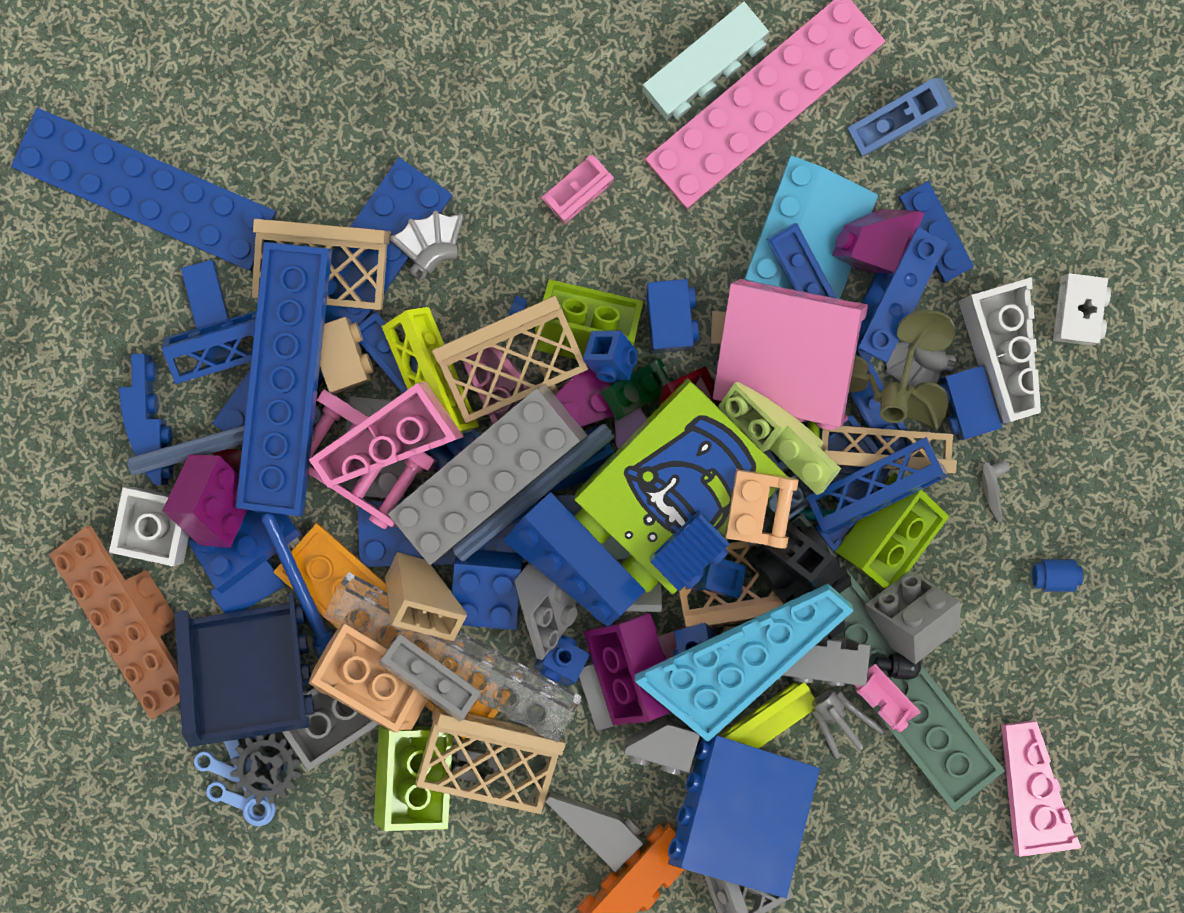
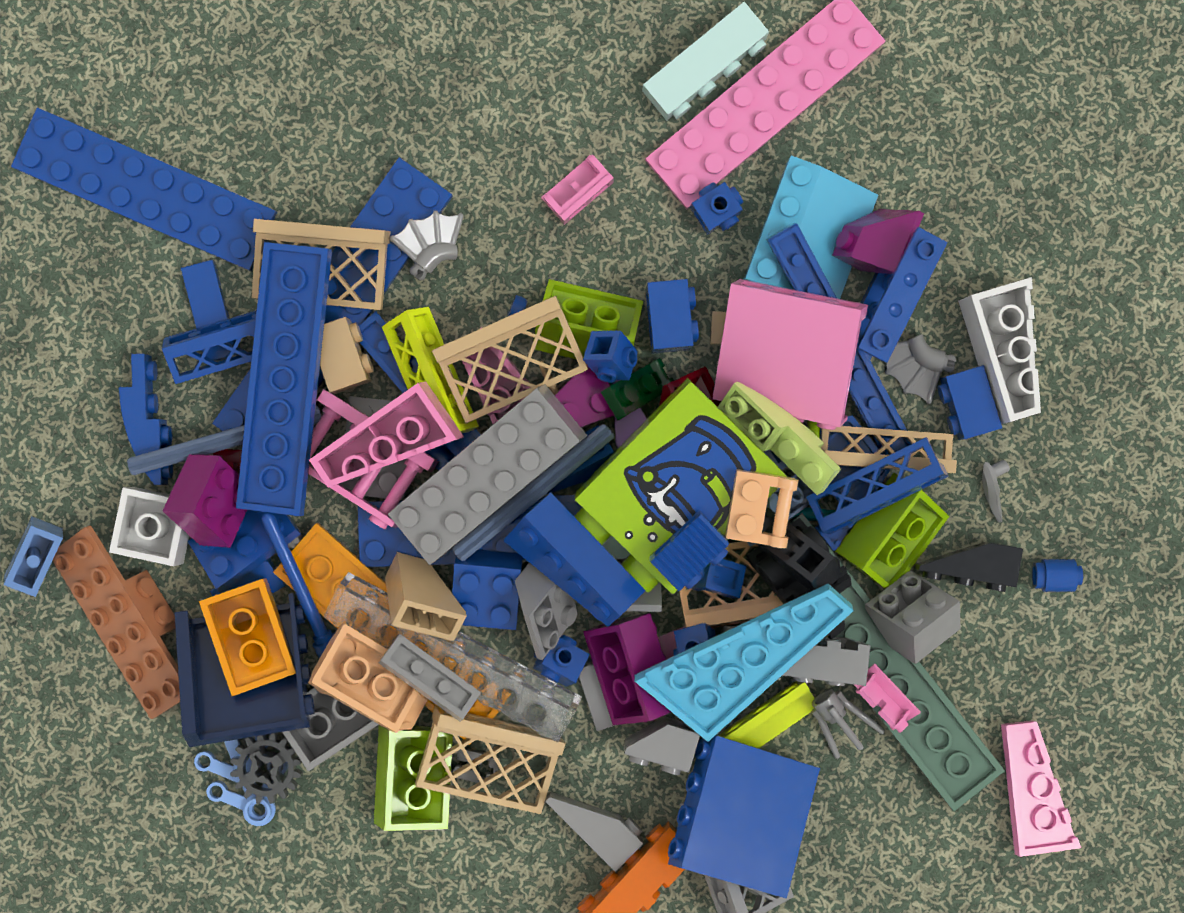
medium blue slope [848,78,957,156] -> none
olive plant [849,310,955,430] -> none
black cylinder [874,652,921,680] -> none
blue plate [898,181,974,283] -> none
white brick [1053,273,1111,346] -> none
none -> medium blue brick [4,516,63,597]
none -> light orange slope [199,578,296,696]
none -> blue brick [690,182,743,235]
none -> black slope [914,542,1023,592]

